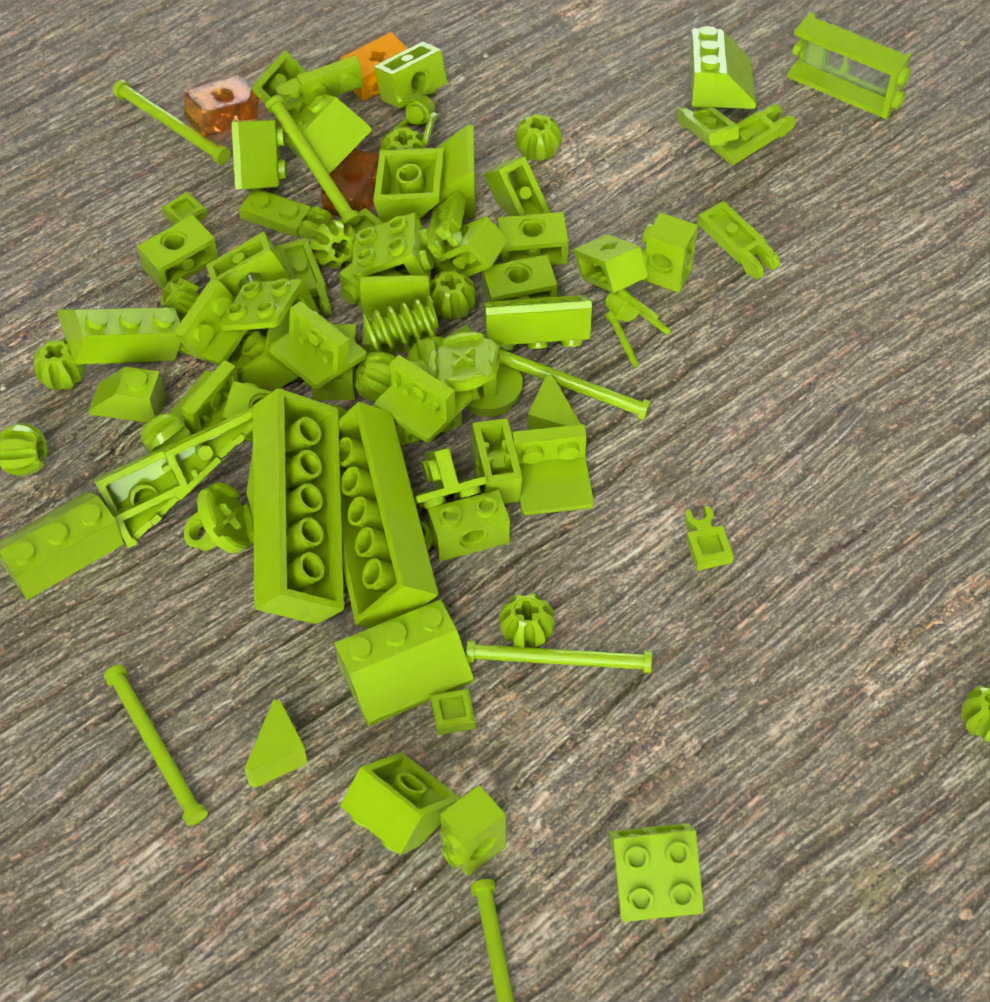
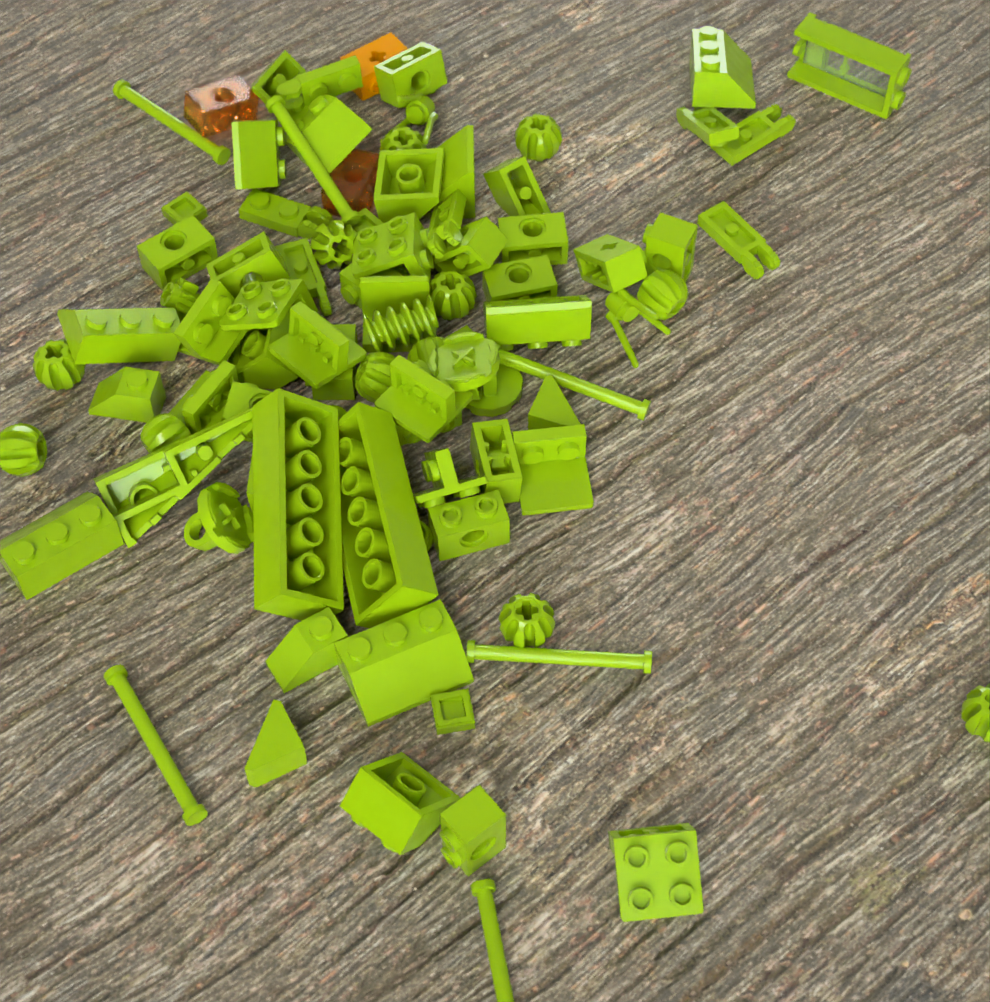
lime plate [684,506,734,571] -> none
none -> lime slope [265,607,348,693]
none -> lime piece [637,269,688,320]

